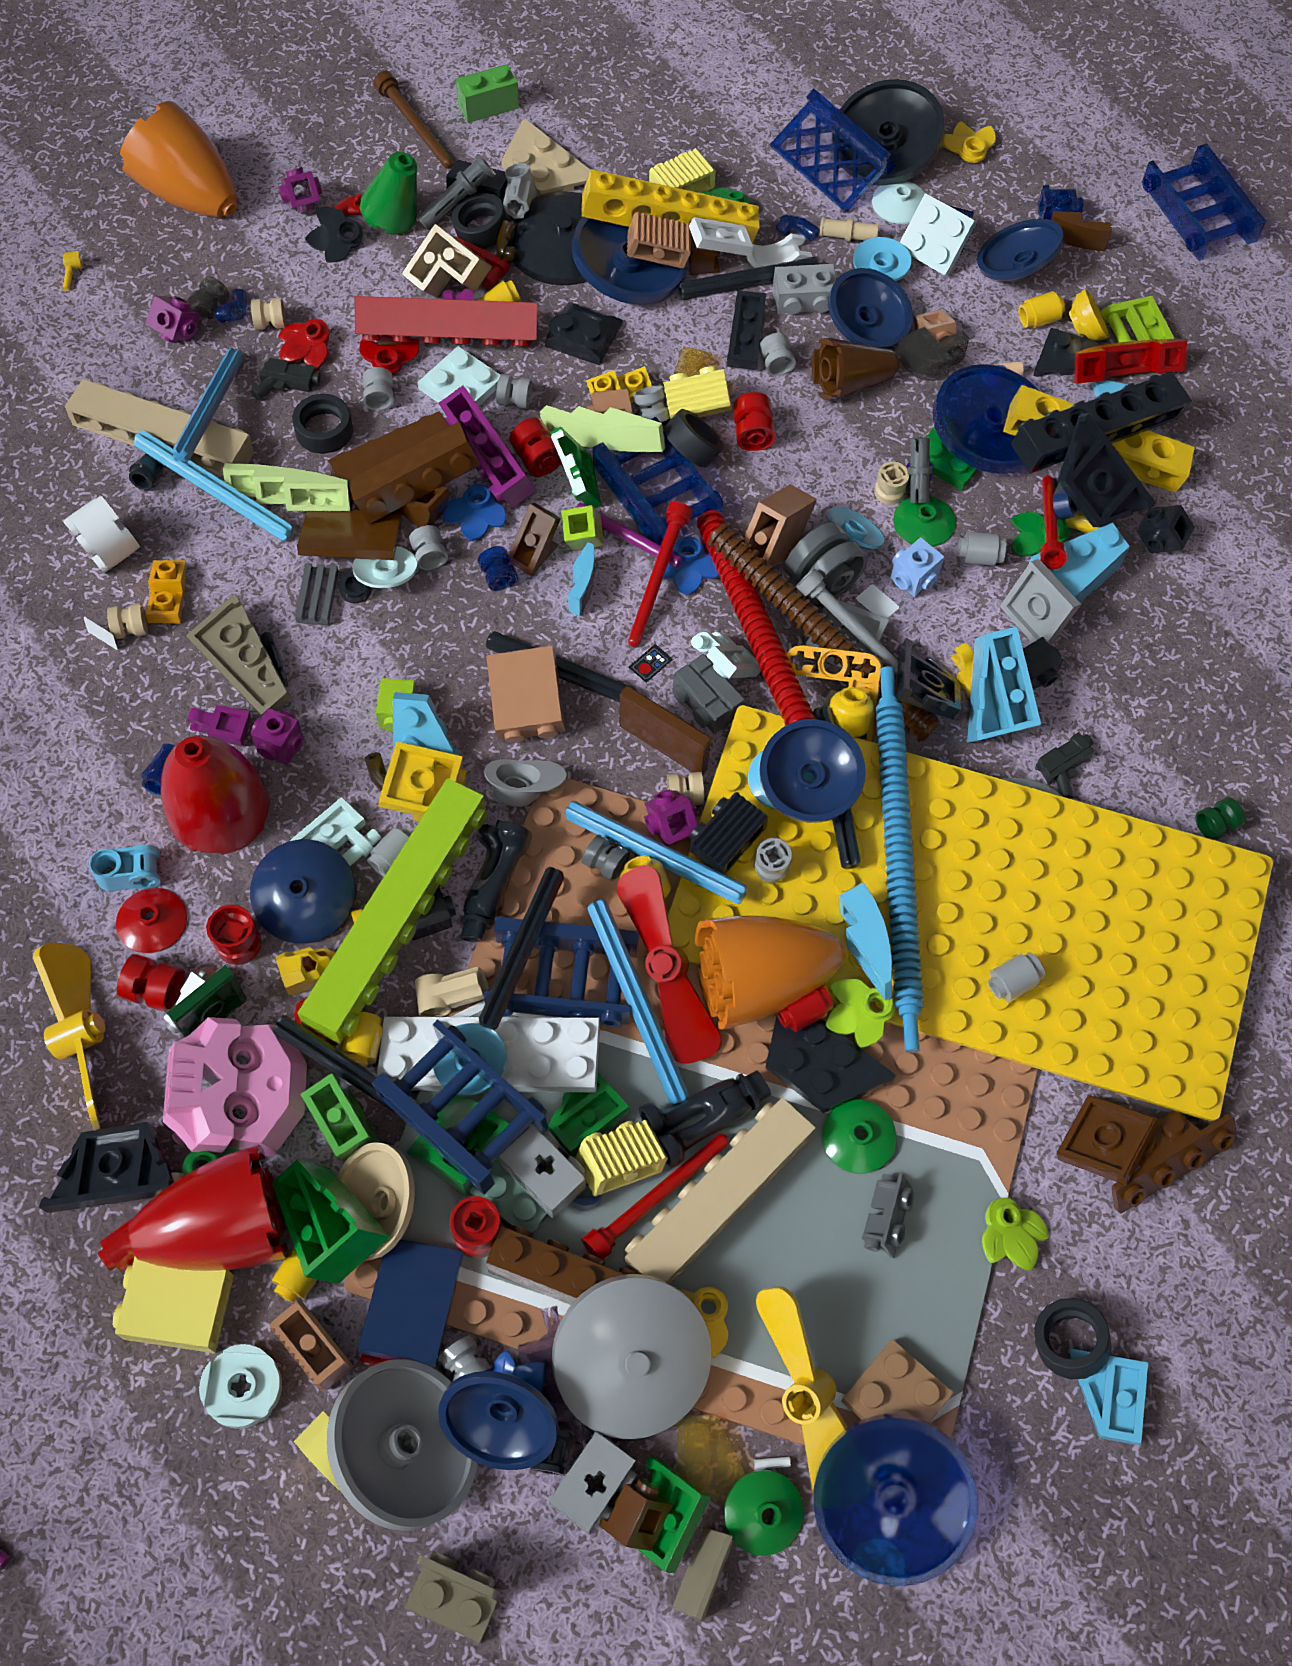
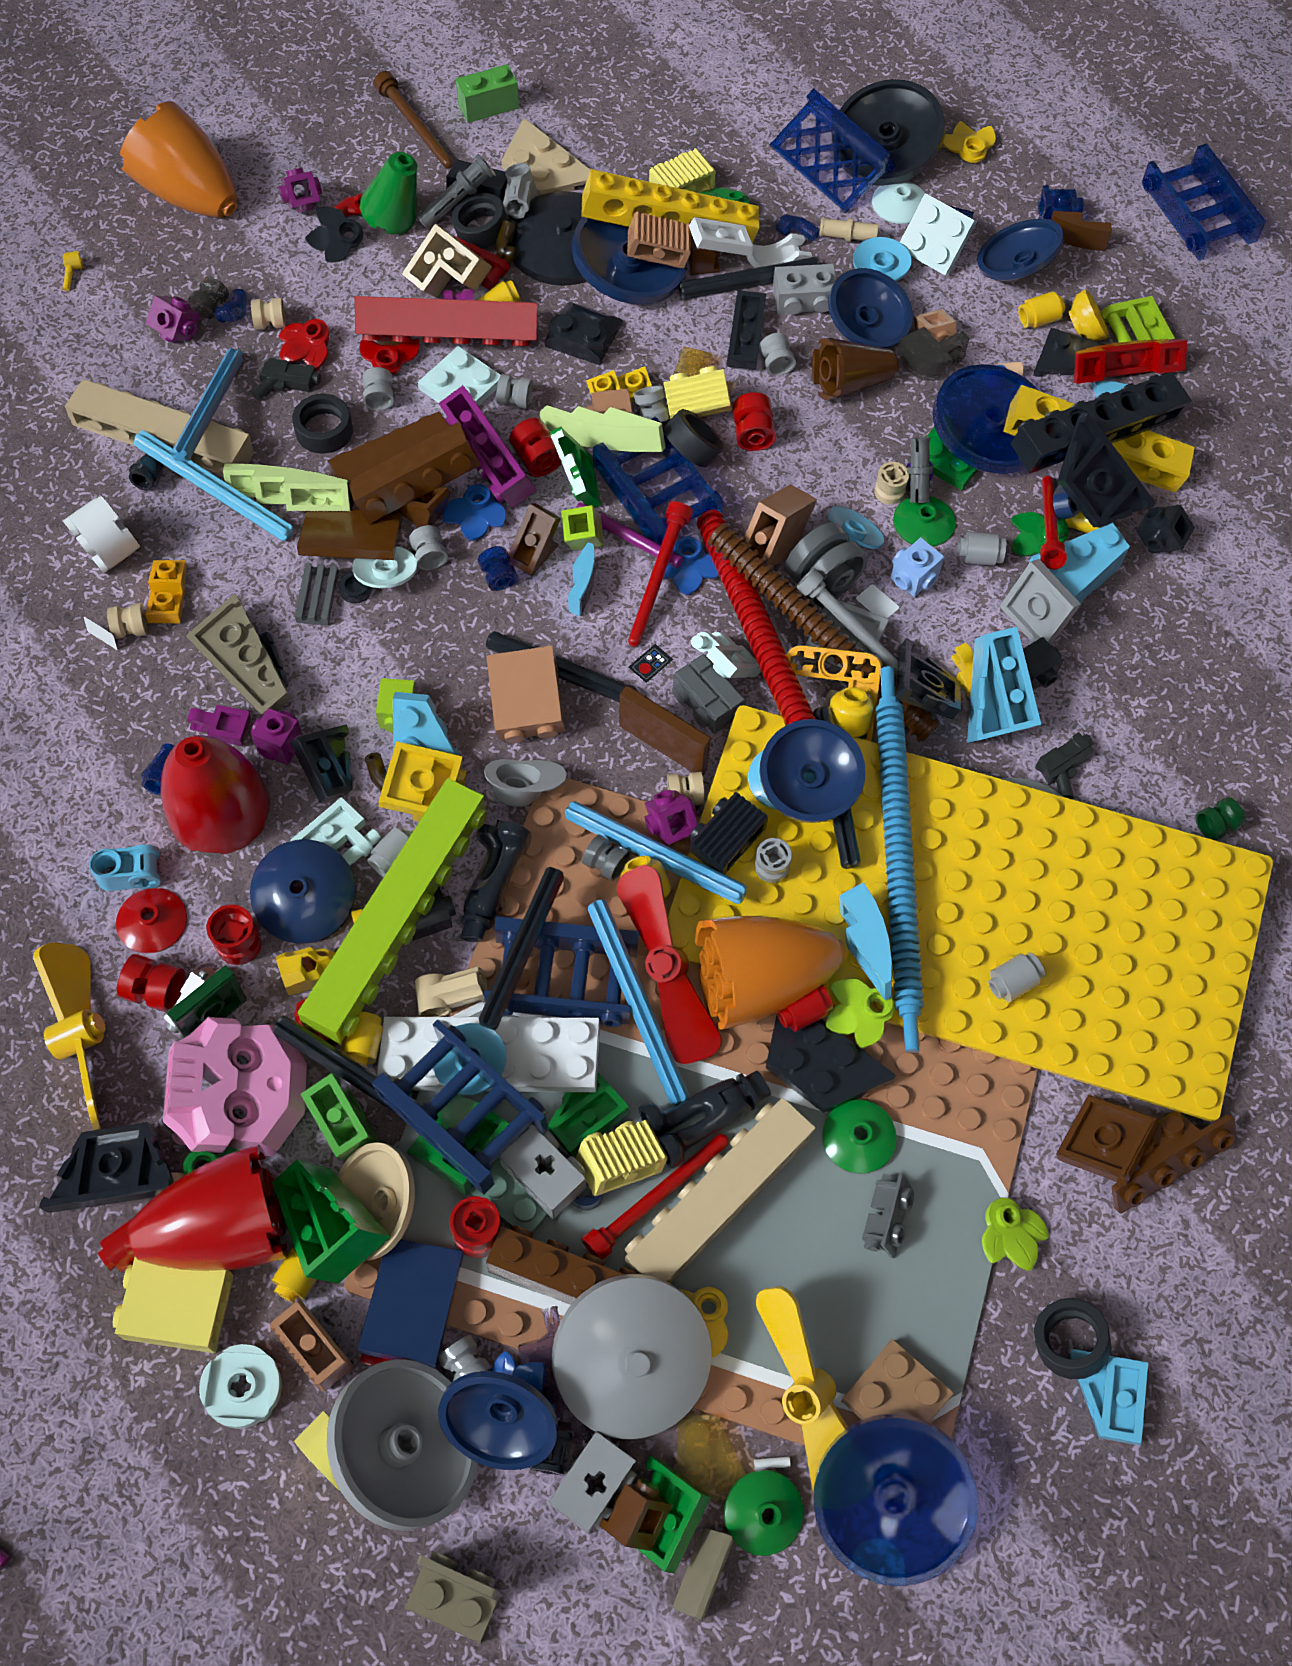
none -> black wing [290,724,353,803]

